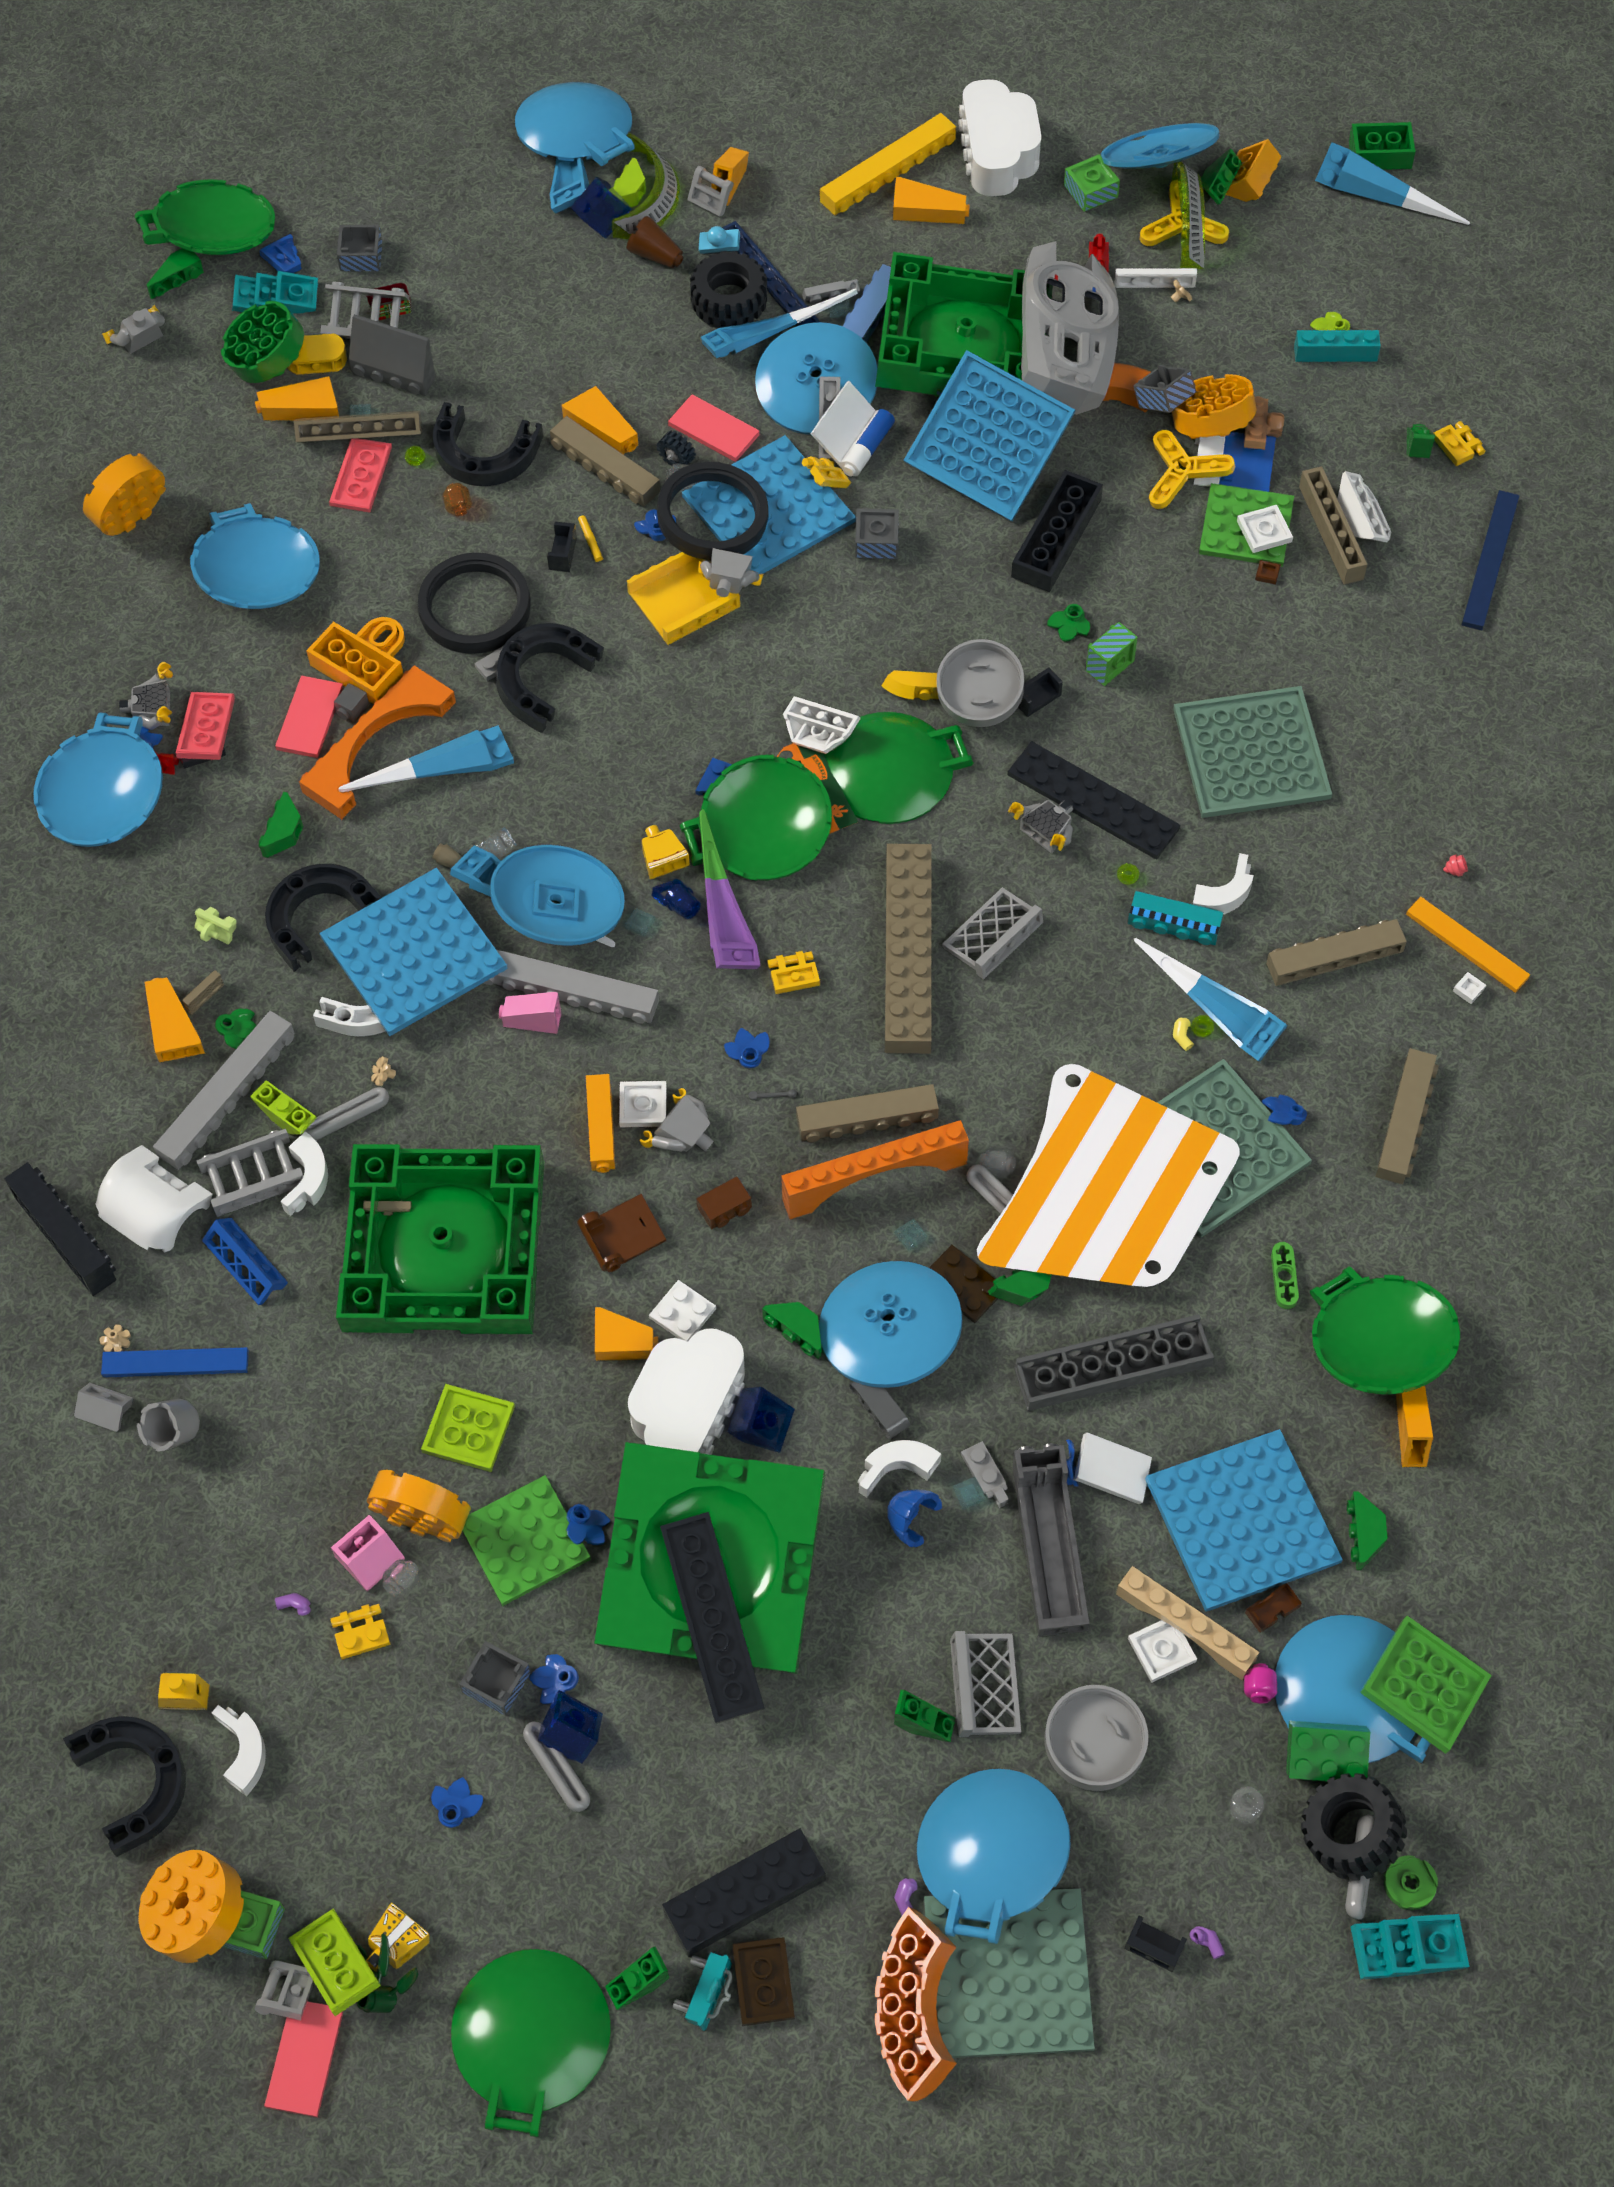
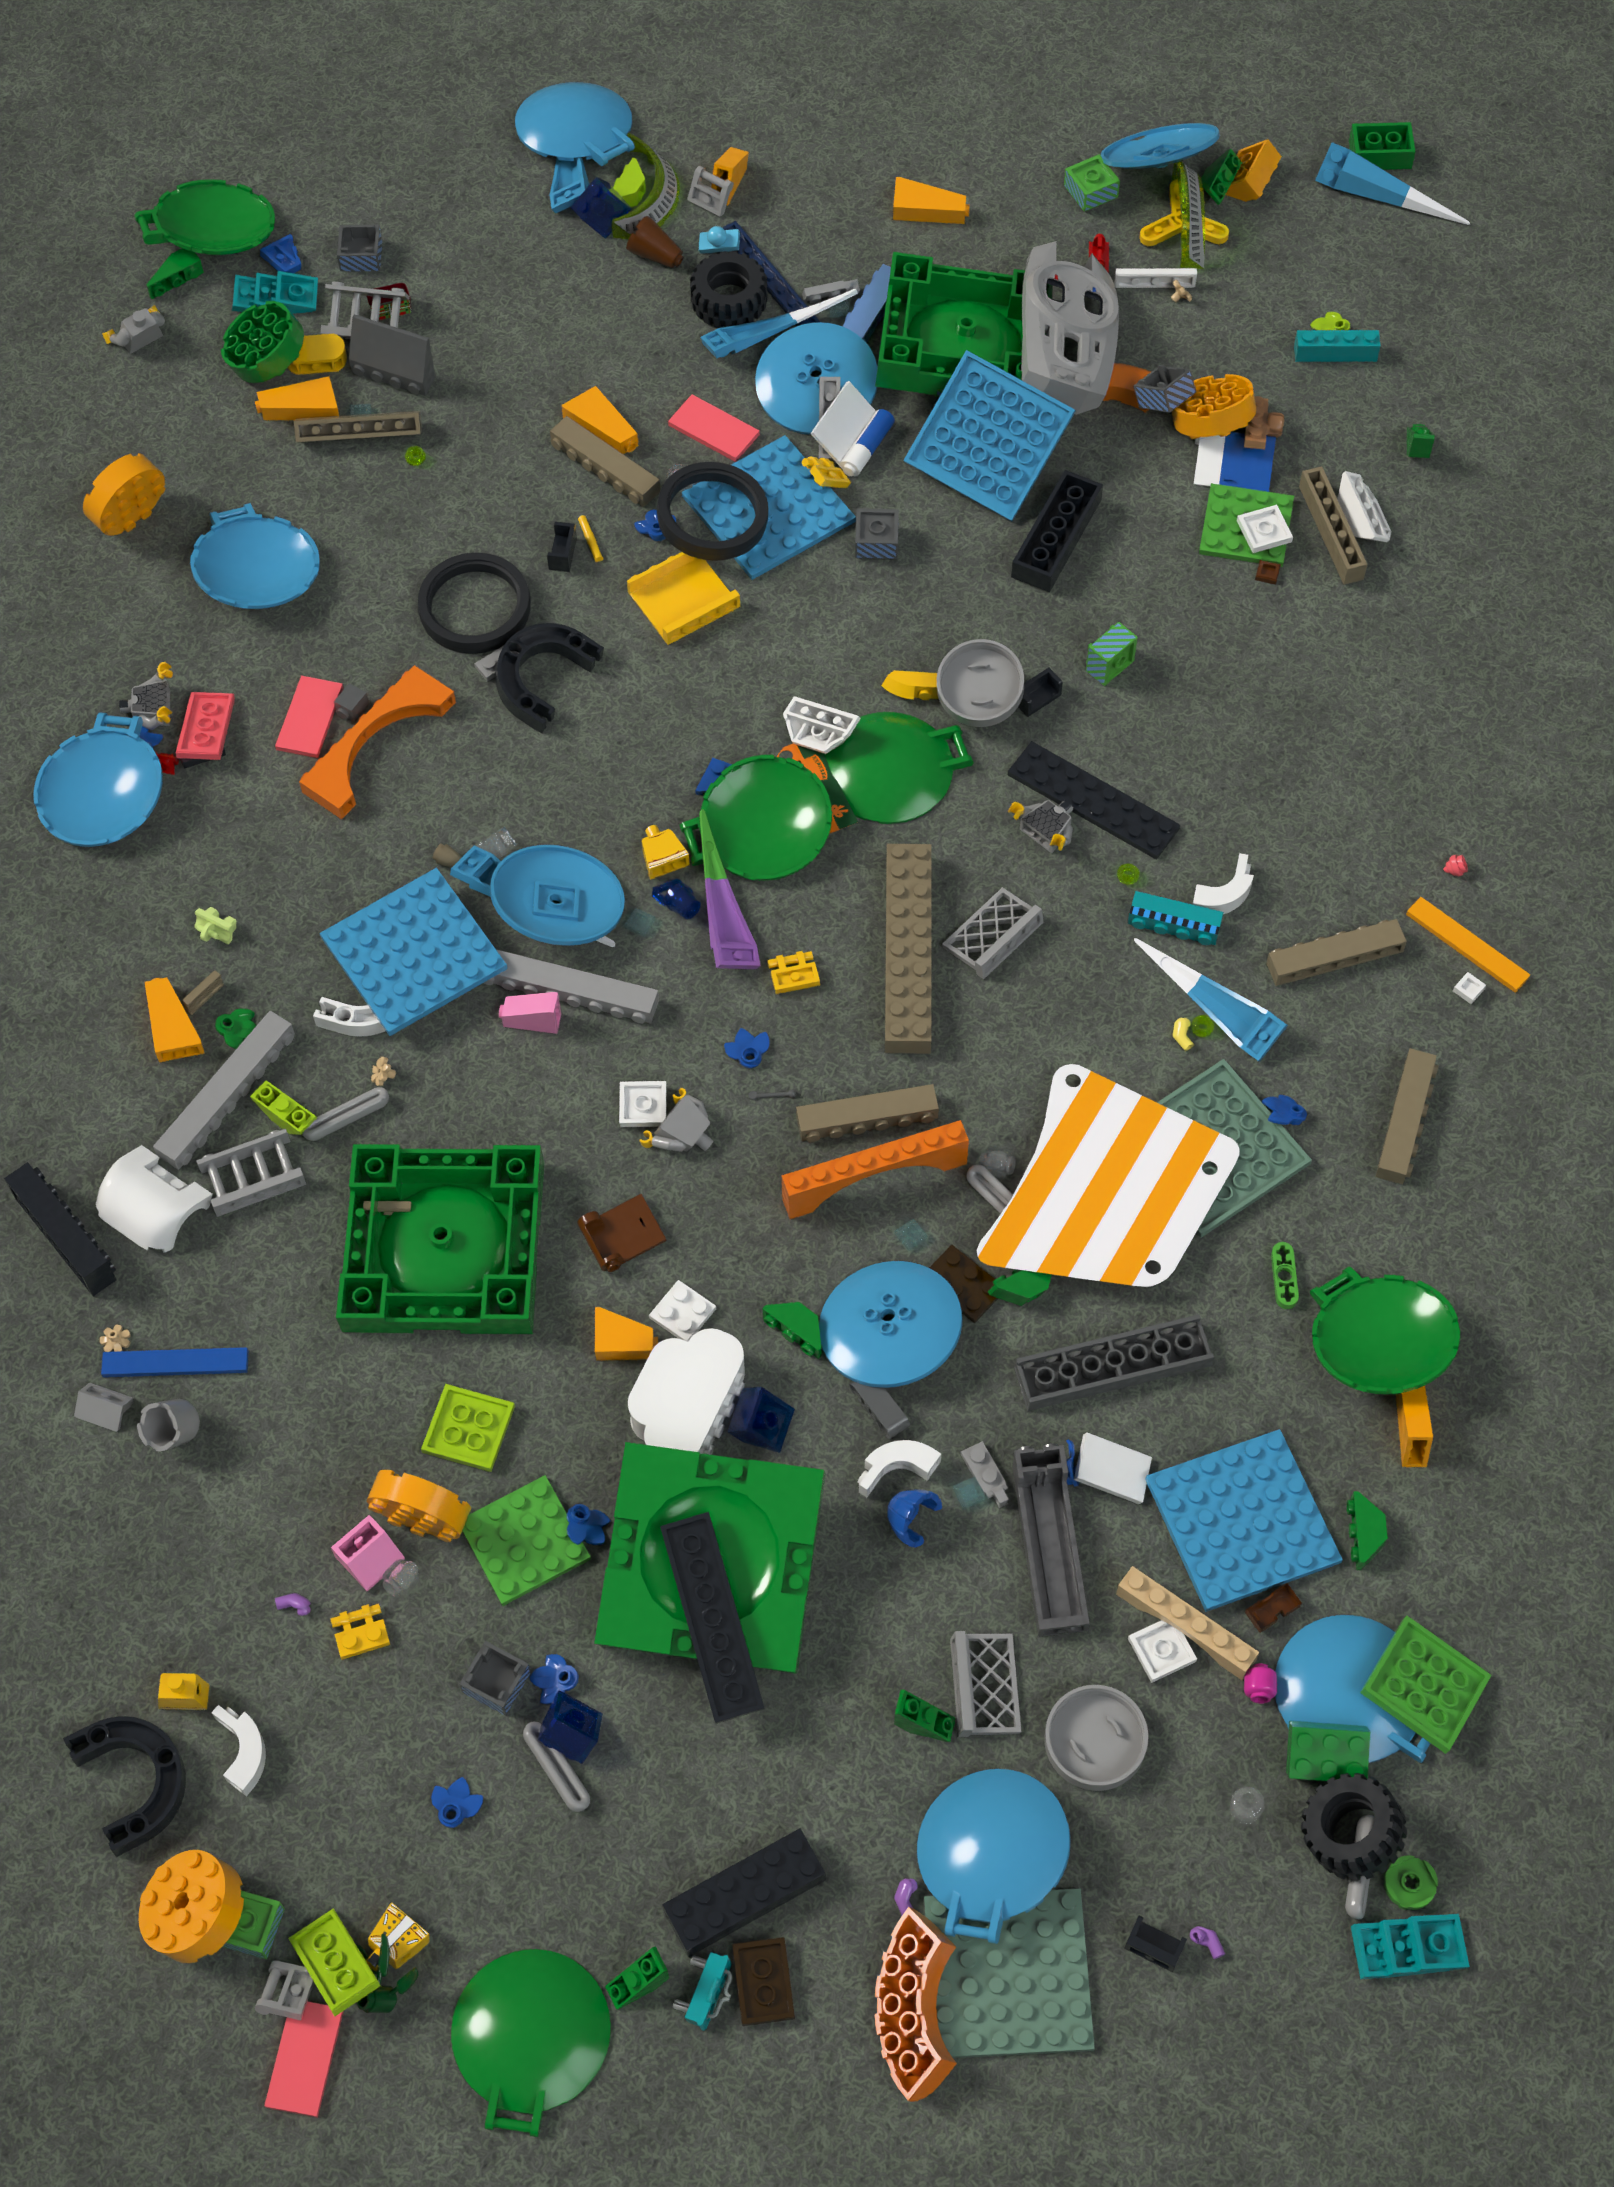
blue fence [202,1218,288,1305] -> none
green slope [259,792,303,858] -> none
black piece [265,864,382,972] -> none
white arch [281,1131,328,1216] -> none
light orange brick [306,617,405,704] -> none
coral tile [329,438,392,513] -> none
dark azure plate [338,725,514,792] -> none
black piece [433,402,544,486] -> none
clear orange head [442,483,472,516] -> none
light orange slope [586,1074,615,1173] -> none
black wheel [656,430,696,470] -> none
reddish brown brick [696,1176,752,1230] -> none
light grey torso [698,548,764,597] -> none
yellow brick [820,113,956,216] -> none
white brick [958,80,1041,196] -> none
green plate [1047,604,1090,642] -> none
yellow piece [1149,430,1235,509] -> none
sand green plate [1173,686,1332,818] -> none
yellow plate [1433,421,1486,466] -> none
dark blue tile [1461,490,1520,631] -> none

